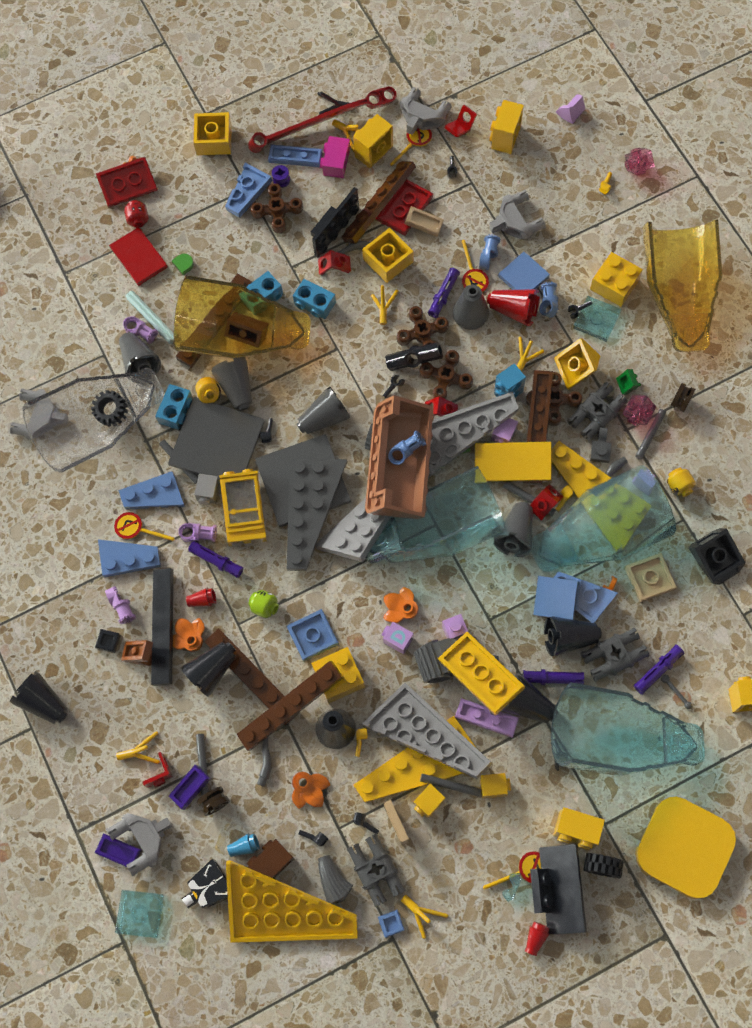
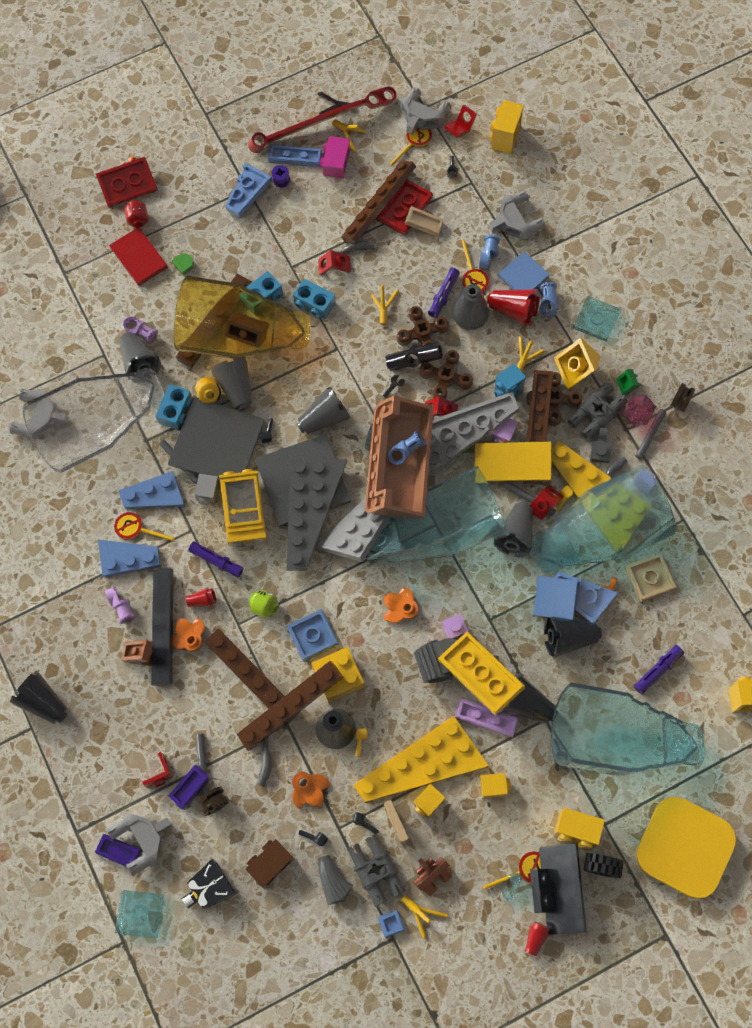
black tyre [91,390,128,427] -> none
black tile [95,629,120,653] -> none
yellow plant [116,731,160,764] -> none
light aqua axle [126,291,177,344] -> none
lavender connector [178,523,217,542] -> none
black cone [181,642,236,697] -> none
yellow brick [193,112,232,155] -> none
yellow wing [226,860,358,943] -> none
dark azure cone [227,833,260,857] -> none
reddish brown gear [250,184,303,234] -> none
black bracket [310,187,360,258] -> none
yellow brick [353,114,393,168] -> none
yellow brick [362,228,414,283] -> none
light grey wing [362,683,492,779] -> none
lavender brick [382,622,414,654] -> none
dark grey bar [420,774,481,797] -> none
dark purple pin [523,669,584,685] -> none
lavender tile [556,94,585,124] -> none
black hand [568,300,593,319] -> none
dark grey pin [581,628,650,682] -> none
yellow brick [590,252,643,307] -> none
yellow hand [599,172,612,195] -> none
clear pink brick [625,147,655,175] -> none
clear yellow windscreen [643,220,722,352] -> none
dark grey hinge [661,674,692,709] -> none
yellow head [667,467,696,497] -> none
black slope [688,528,745,585] -> none
none -> copper hips [413,857,453,896]

